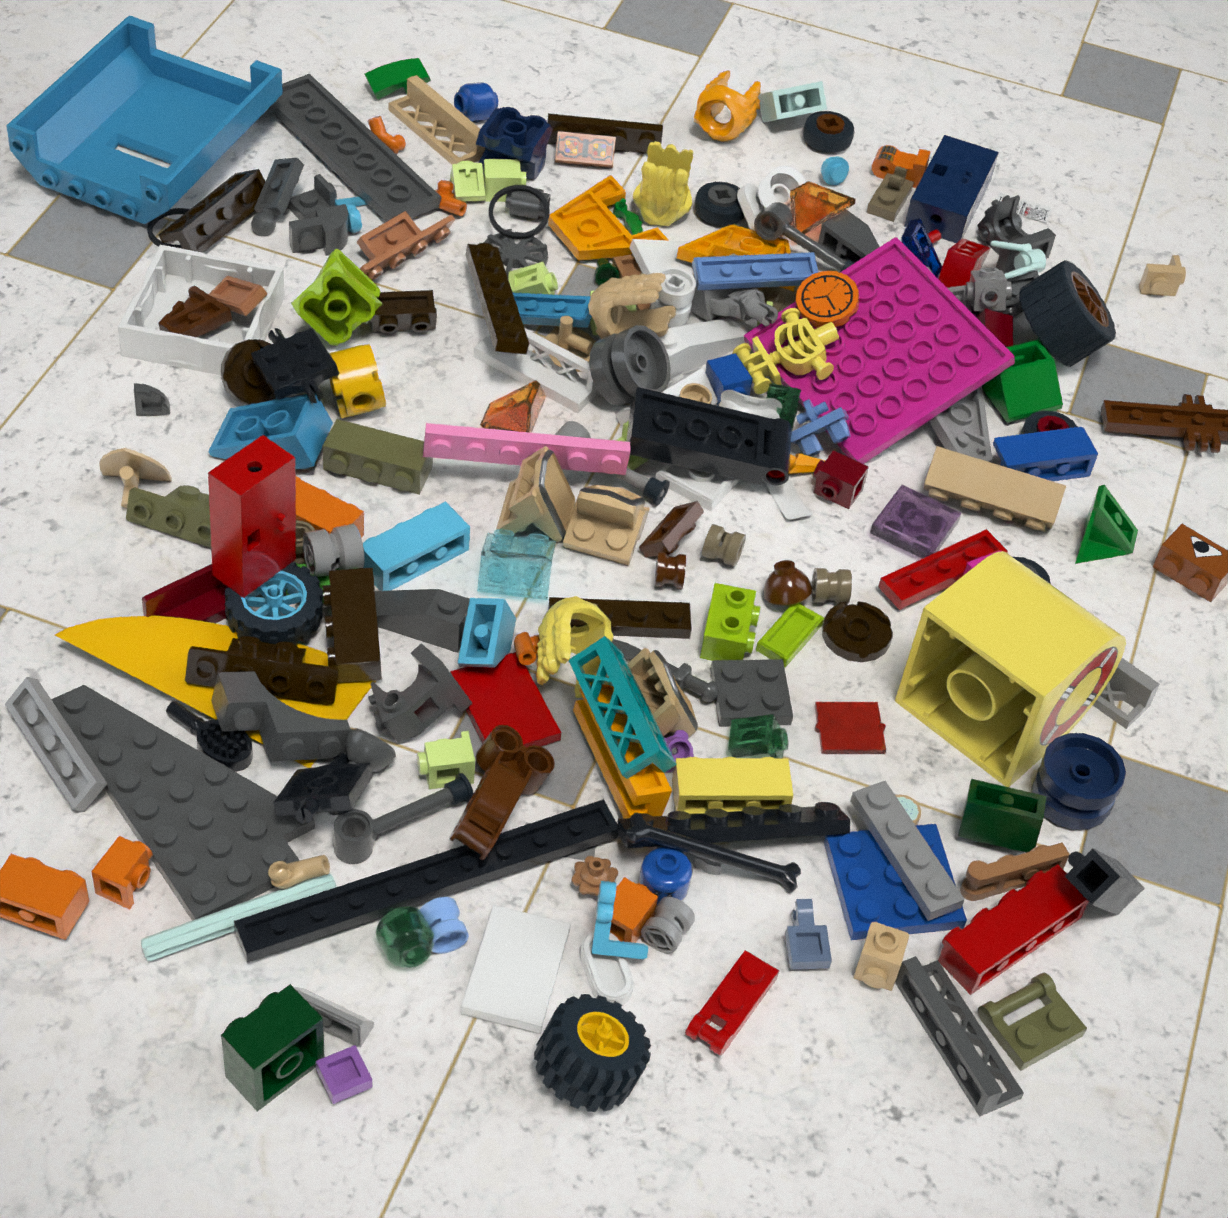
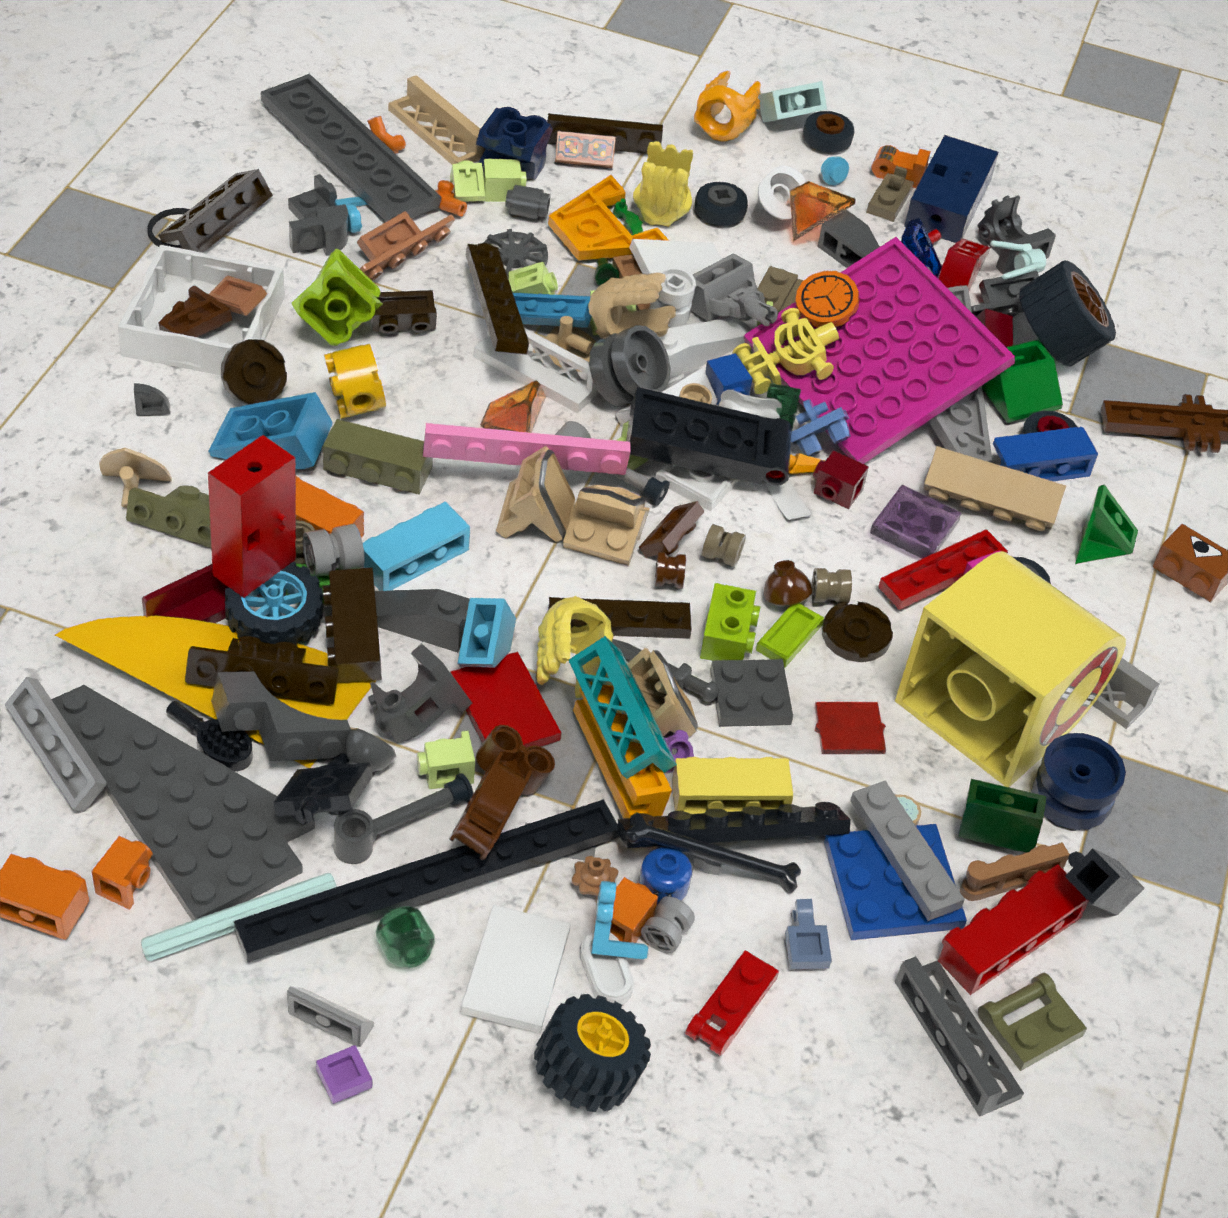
dark azure panel [6,15,283,224] -> none
dark green brick [221,984,325,1112] -> none
dark grey plate [251,157,304,236] -> none
black plate [251,328,339,403] -> none
tan arm [268,855,330,889] -> none
green slope [364,58,431,100] -> none
light blue wheel [418,897,469,954] -> none
blue head [454,82,499,122] -> none
clear light blue bracket [477,529,556,600] -> none
black piece [488,185,549,239] -> none
orange arm [514,632,540,665] -> none
light orange wing [676,224,795,291] -> none
medium blue tile [692,252,818,290] -> none
clear green bracket [728,714,789,758] -> none
white tile [737,183,776,231] -> none
dark grey piece [754,202,854,272] -> none
tan bracket [854,922,909,991] -> none
light grey brick [965,268,1012,314] -> none
white sticker [997,193,1052,223] -> none
tan bracket [1139,255,1186,296] -> none

